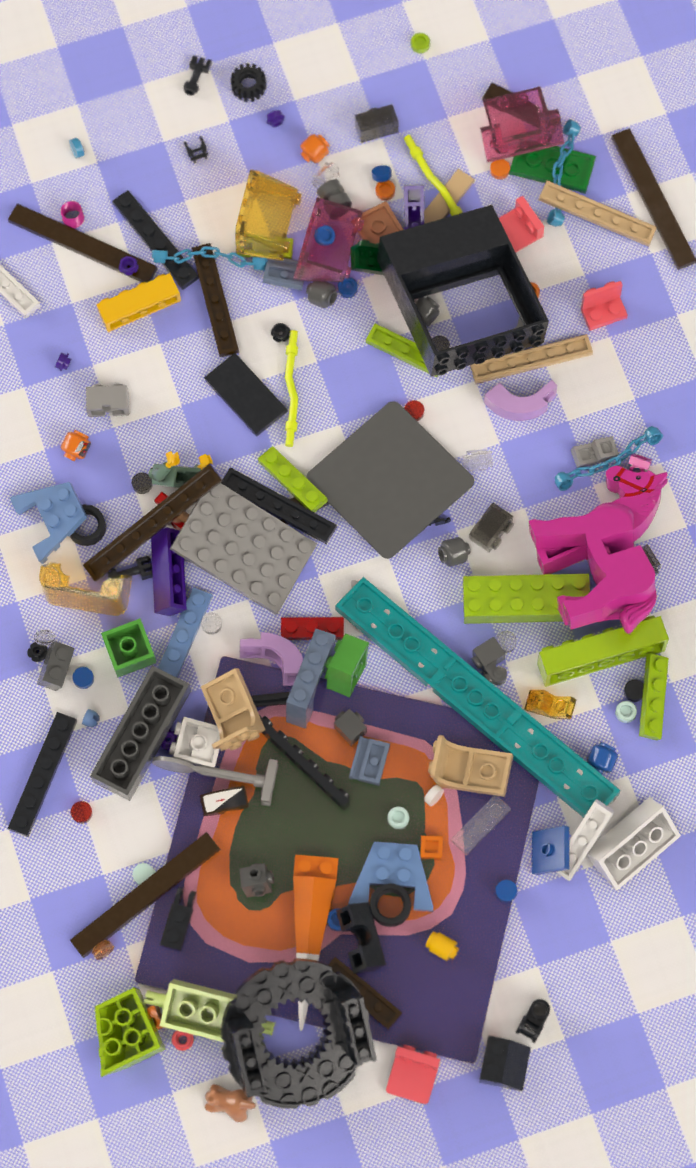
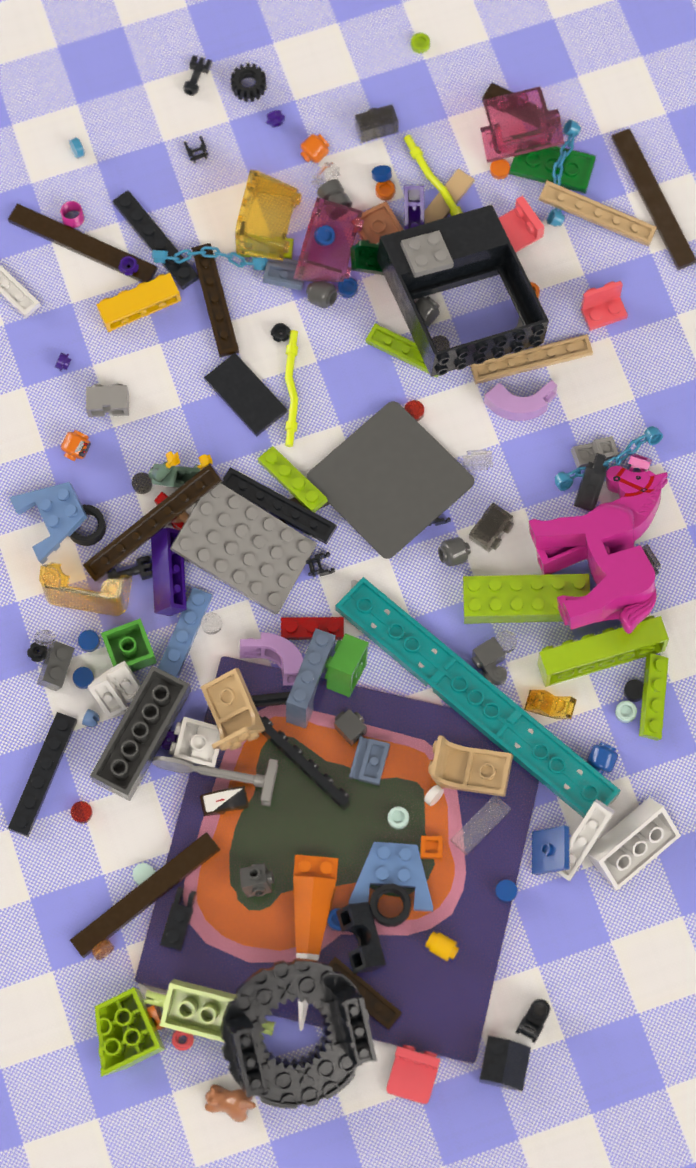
none -> blue tile [78,630,100,652]
none -> white slope [88,661,141,717]
none -> black piece [306,552,335,577]
none -> light grey plate [401,231,454,278]
none -> black hinge [573,453,607,511]

